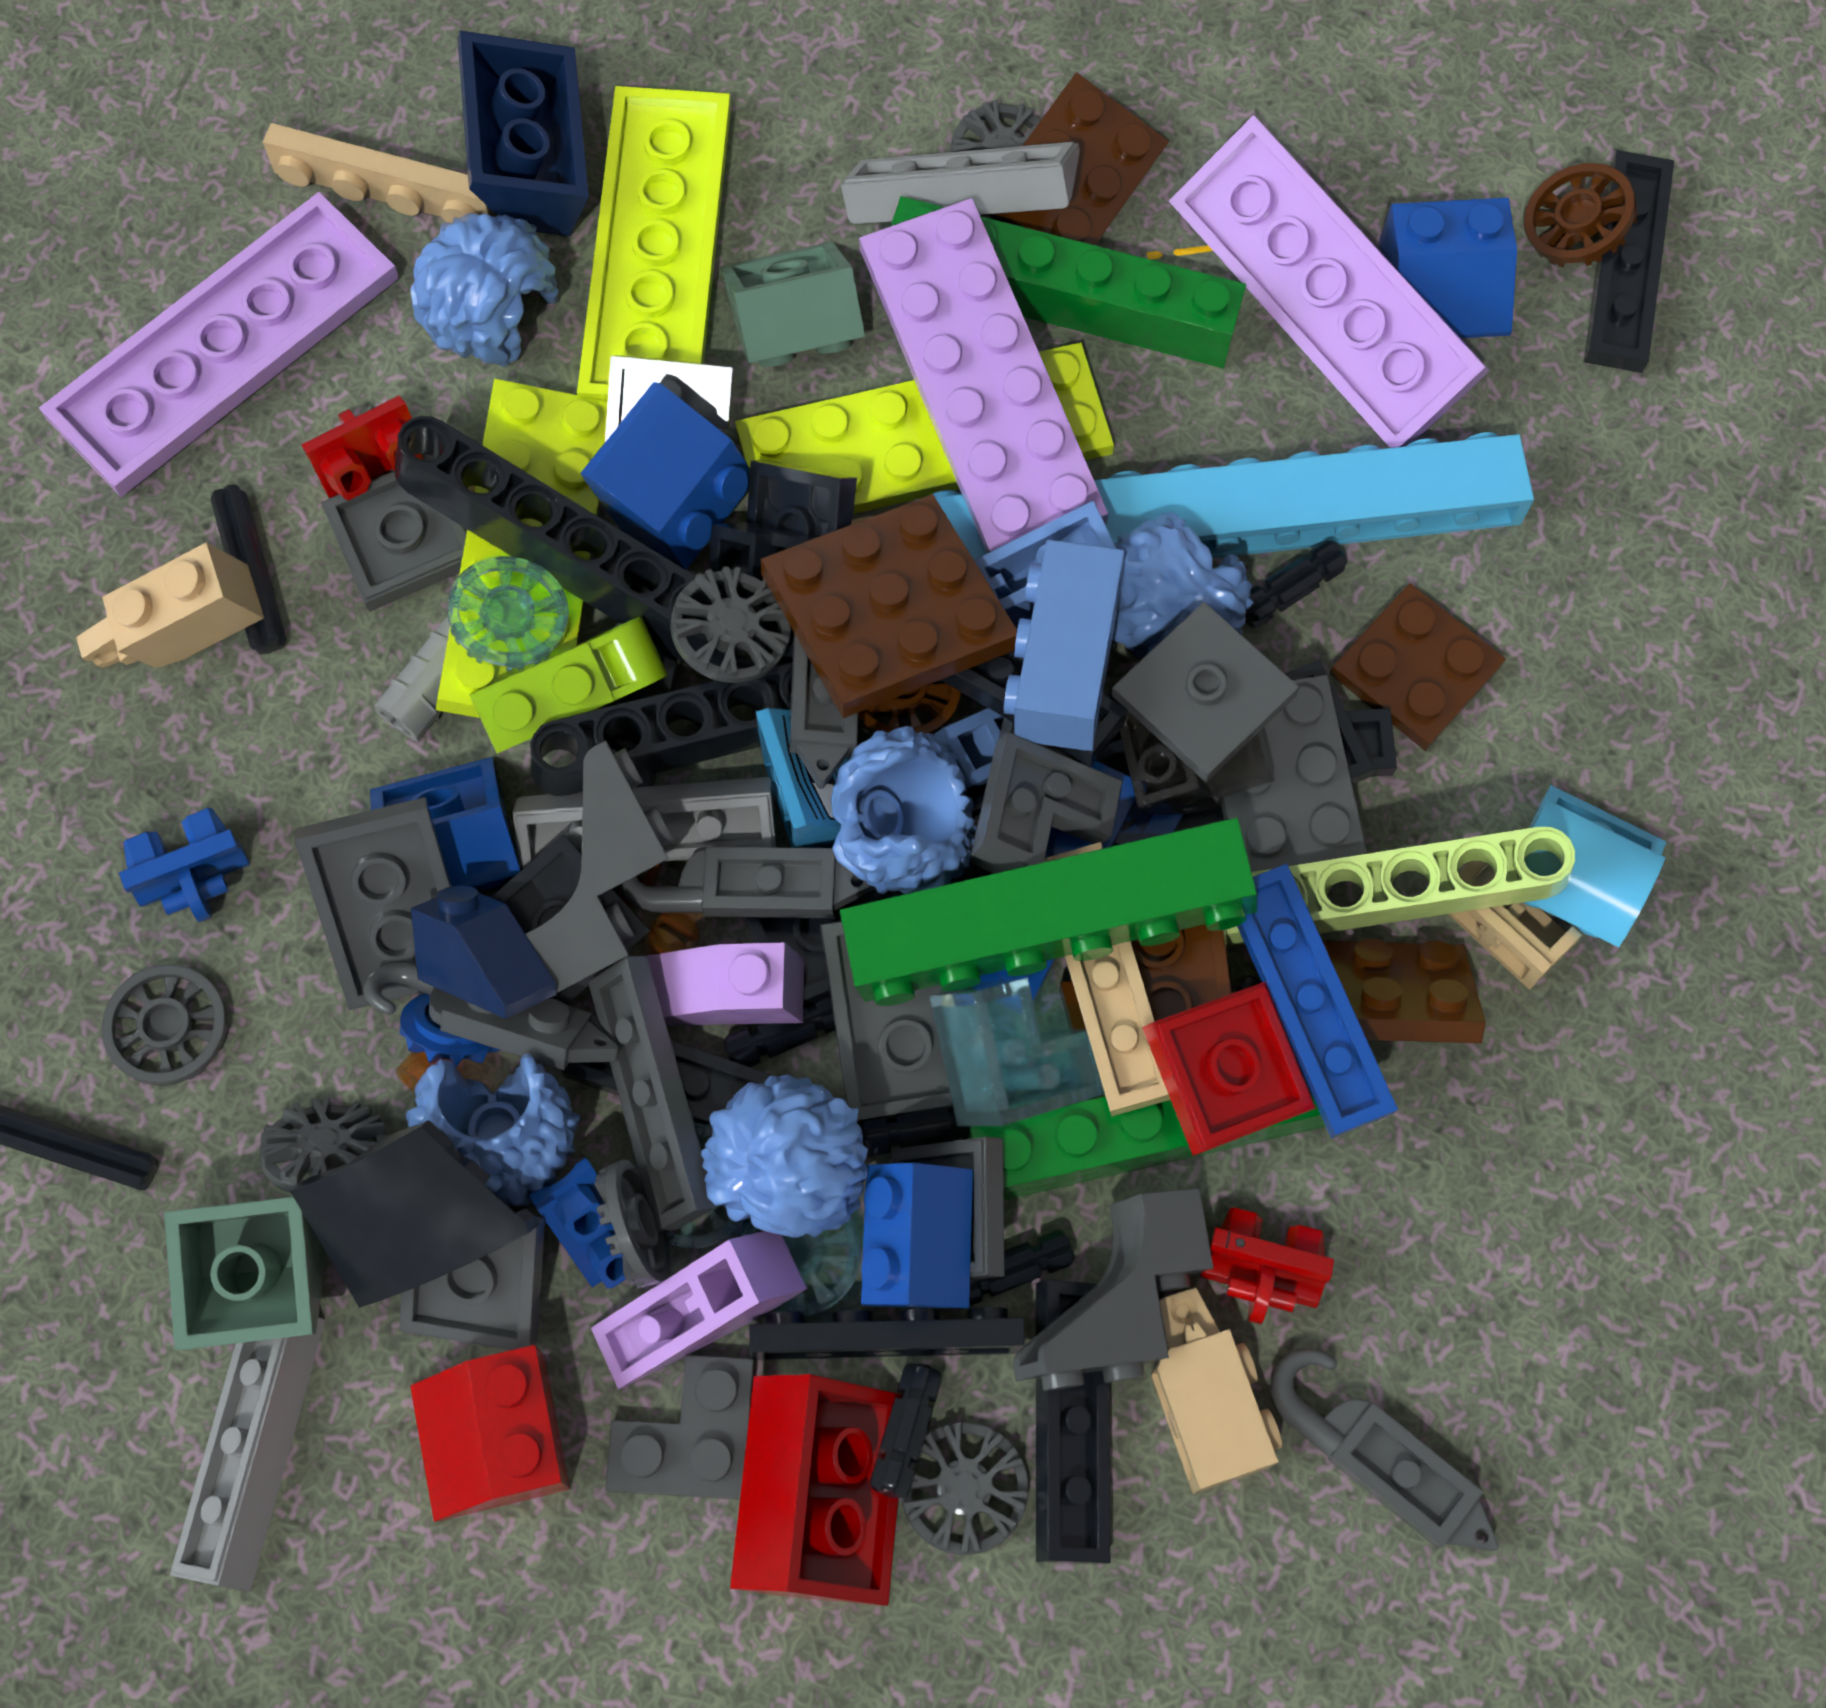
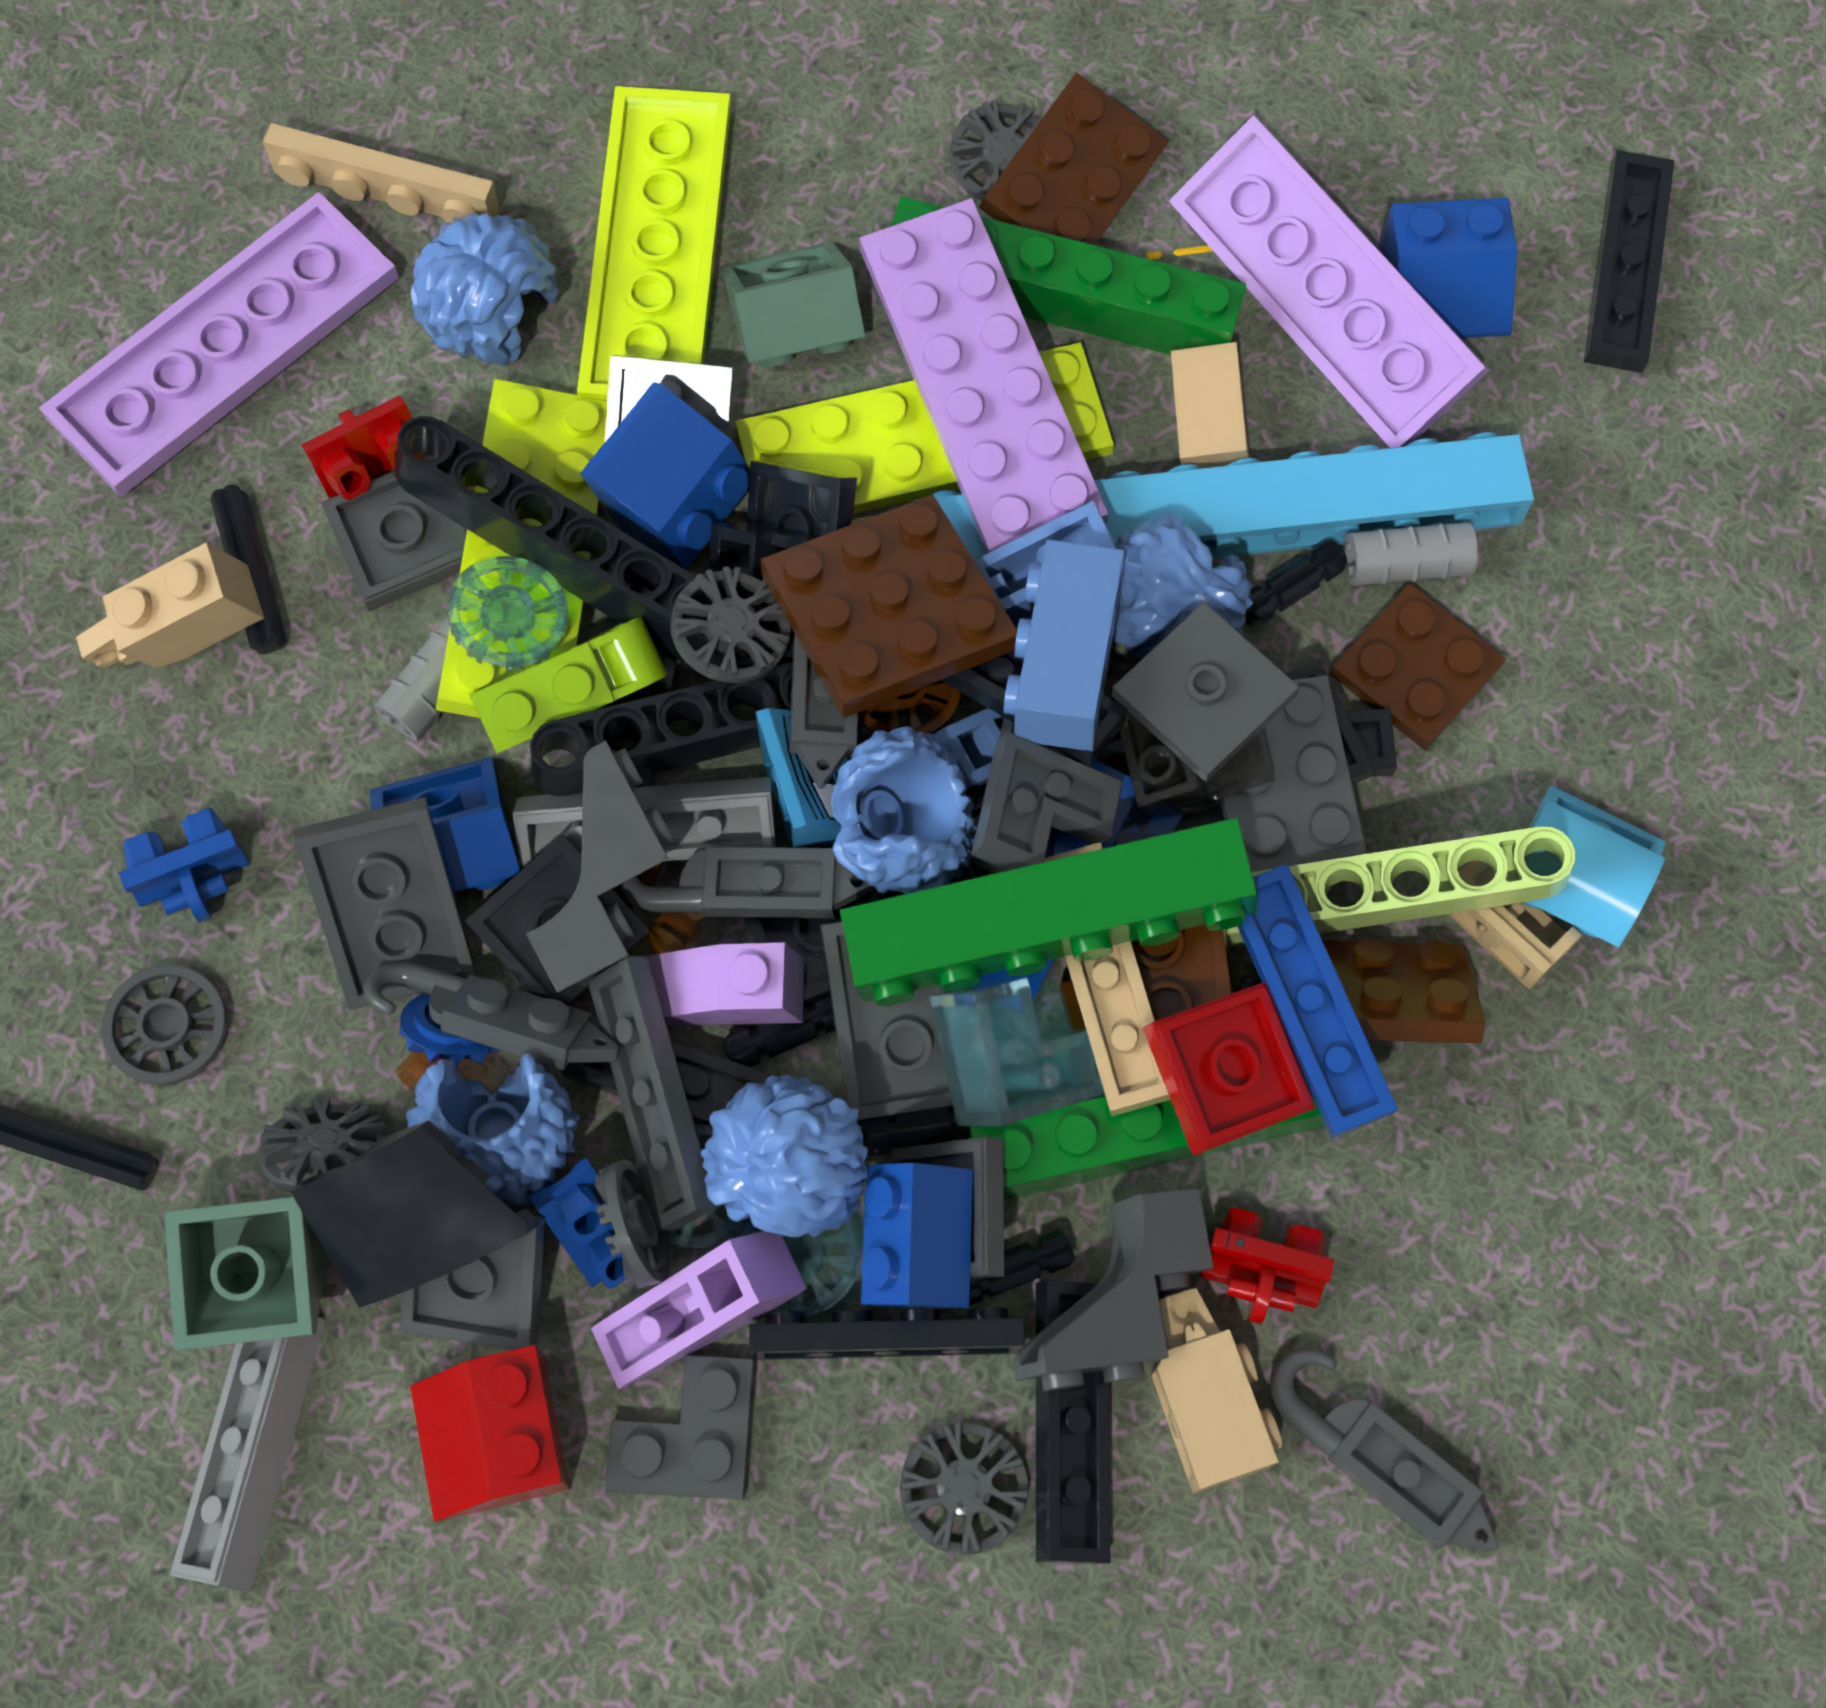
dark blue slope [411,885,557,1019] -> none
dark blue slope [457,30,589,236] -> none
red slope [730,1374,902,1606] -> none
light grey slope [841,142,1080,224] -> none
black axle [870,1363,942,1498] -> none
reddish brown wheel [1524,163,1638,268] -> none
none -> tan hinge [1171,342,1249,469]
none -> light grey axle [1343,522,1478,586]

